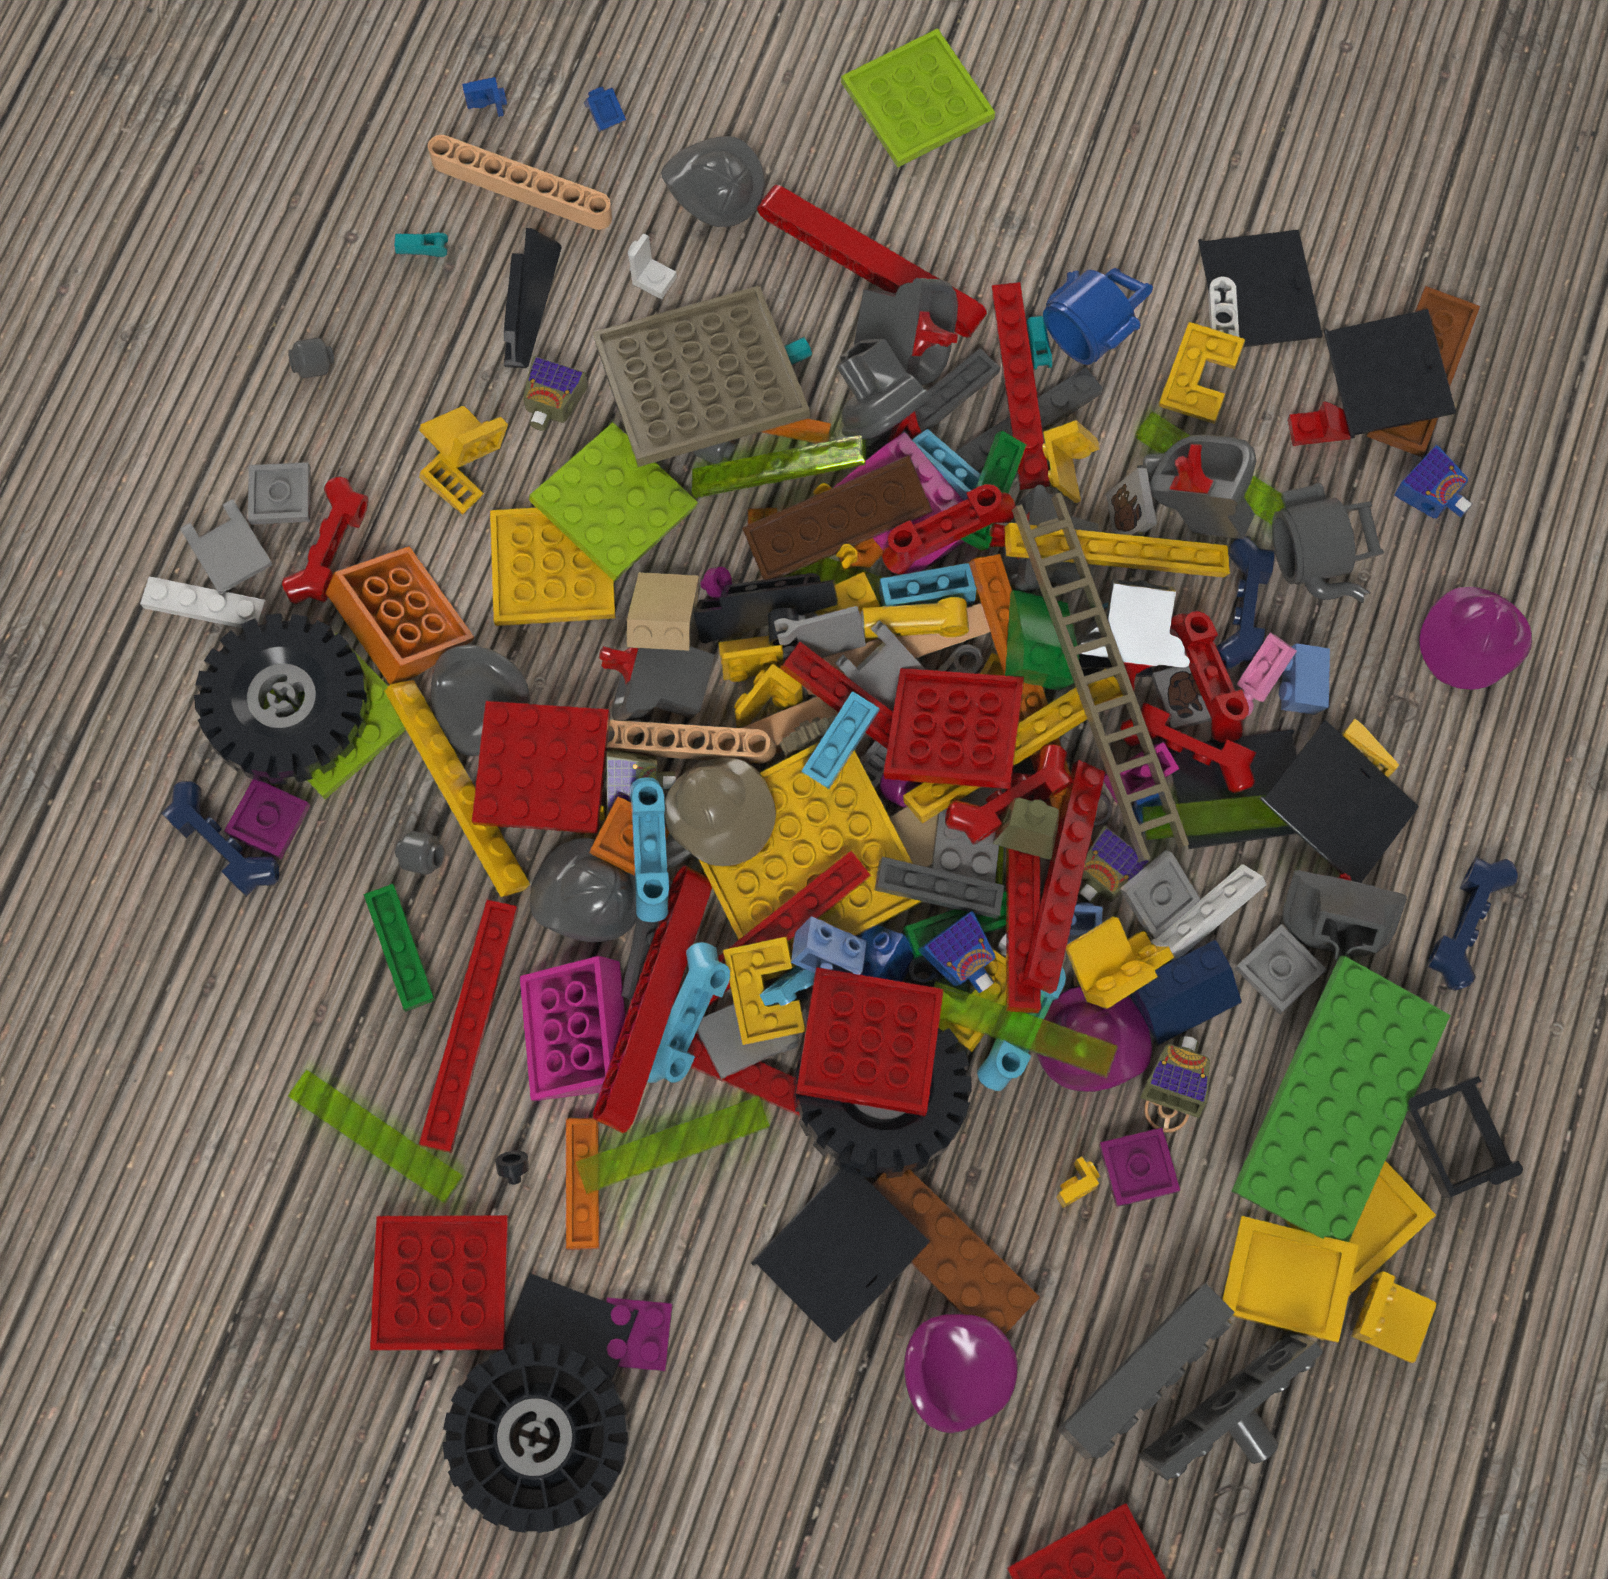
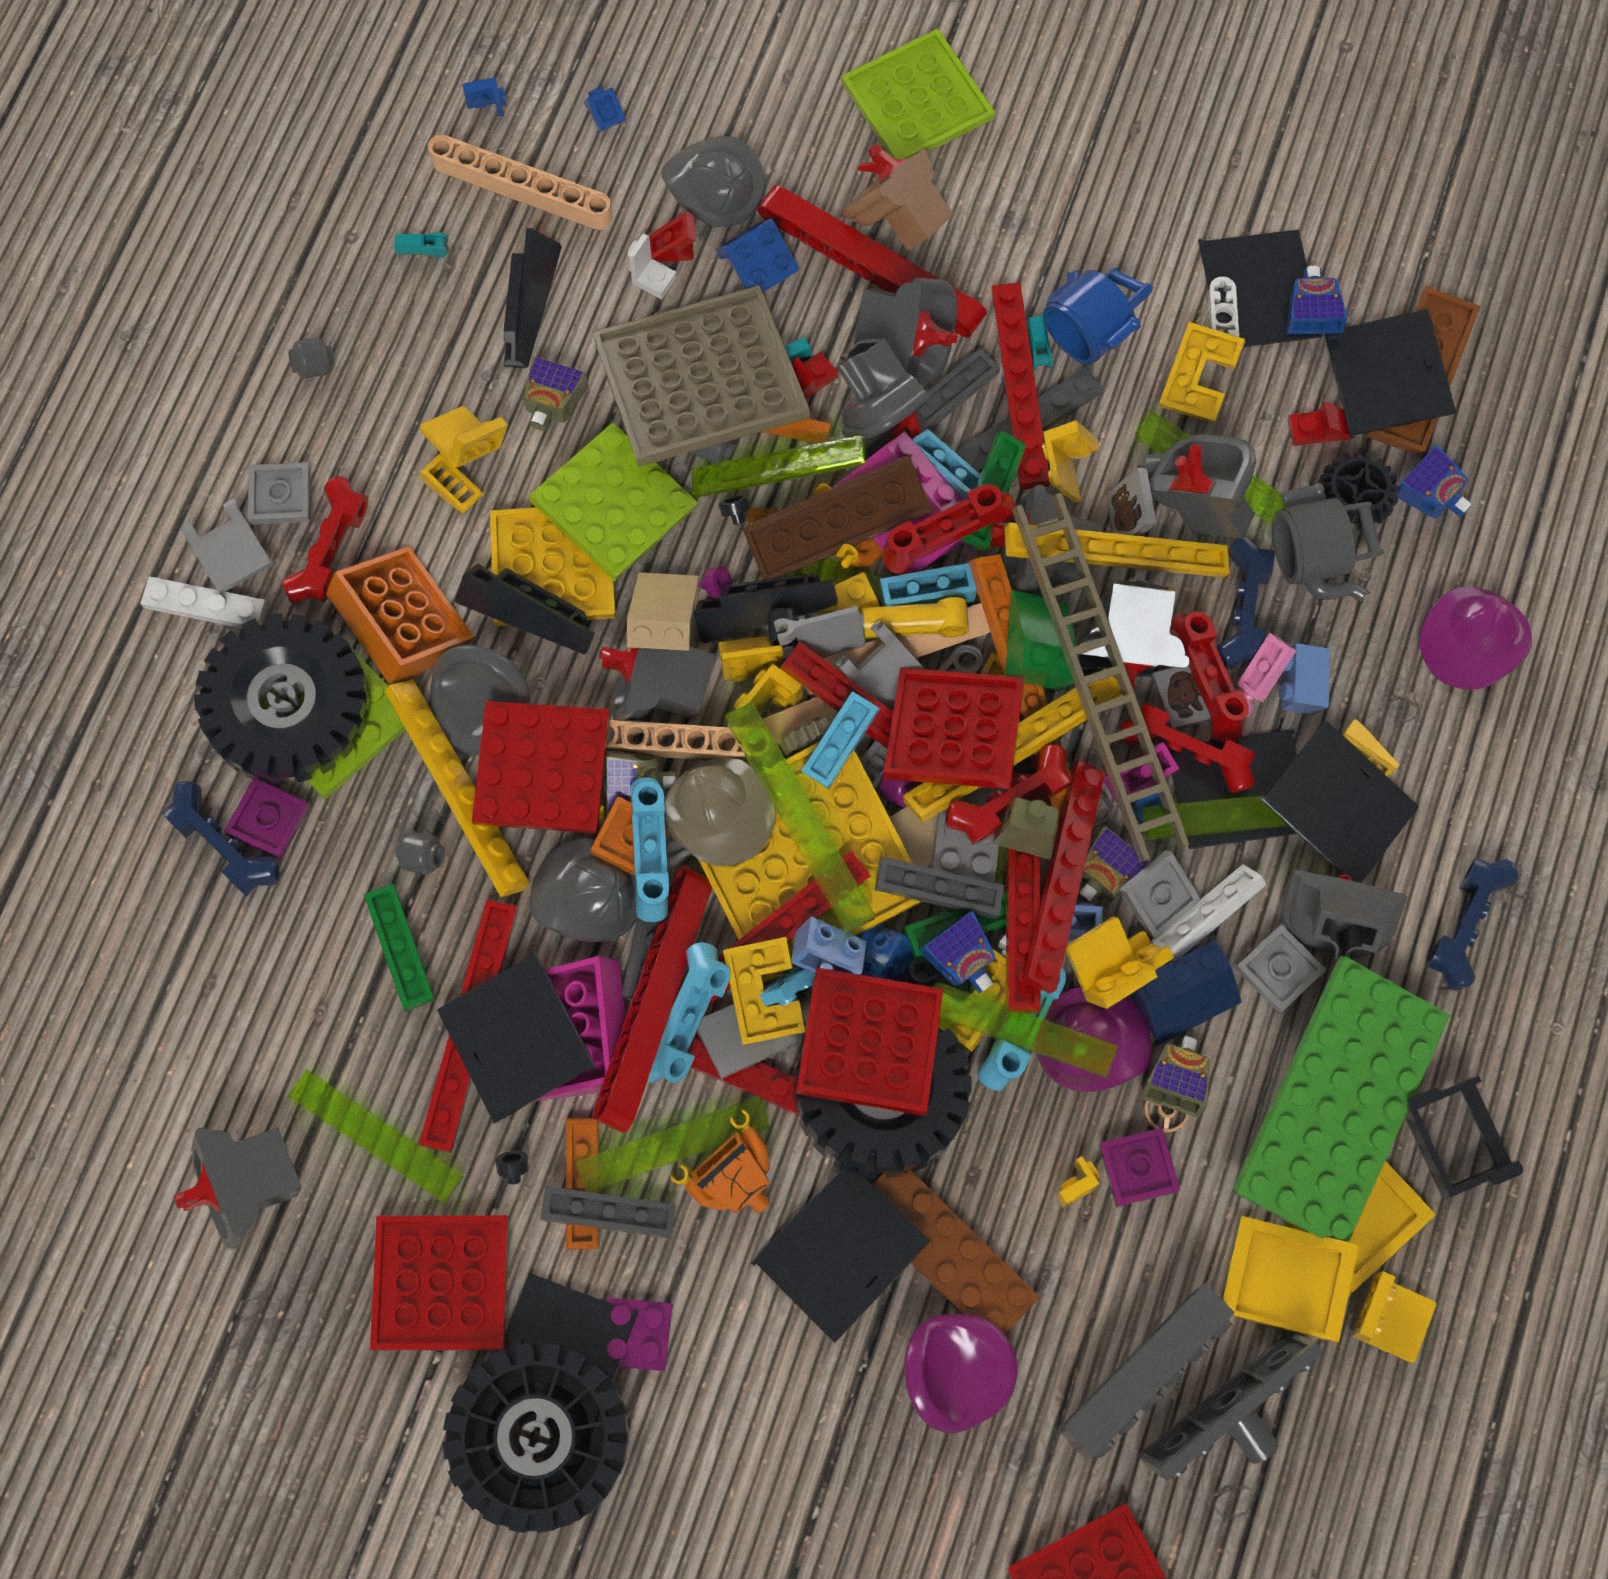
none -> dark grey piece [173,1127,302,1249]
none -> black piece [437,951,597,1124]
none -> black wedge [455,563,595,654]
none -> dark grey plate [540,1186,676,1239]
none -> red slope [648,212,696,262]
none -> orange torso [670,1110,771,1214]
none -> blue bracket [715,219,799,293]
none -> black tile [719,495,750,525]
none -> clear neon green tile [724,702,875,934]
none -> red slope [791,351,838,399]
none -> medium nougat piece [843,143,953,250]
none -> torso [1286,266,1347,334]
none -> black gear [1318,450,1399,531]

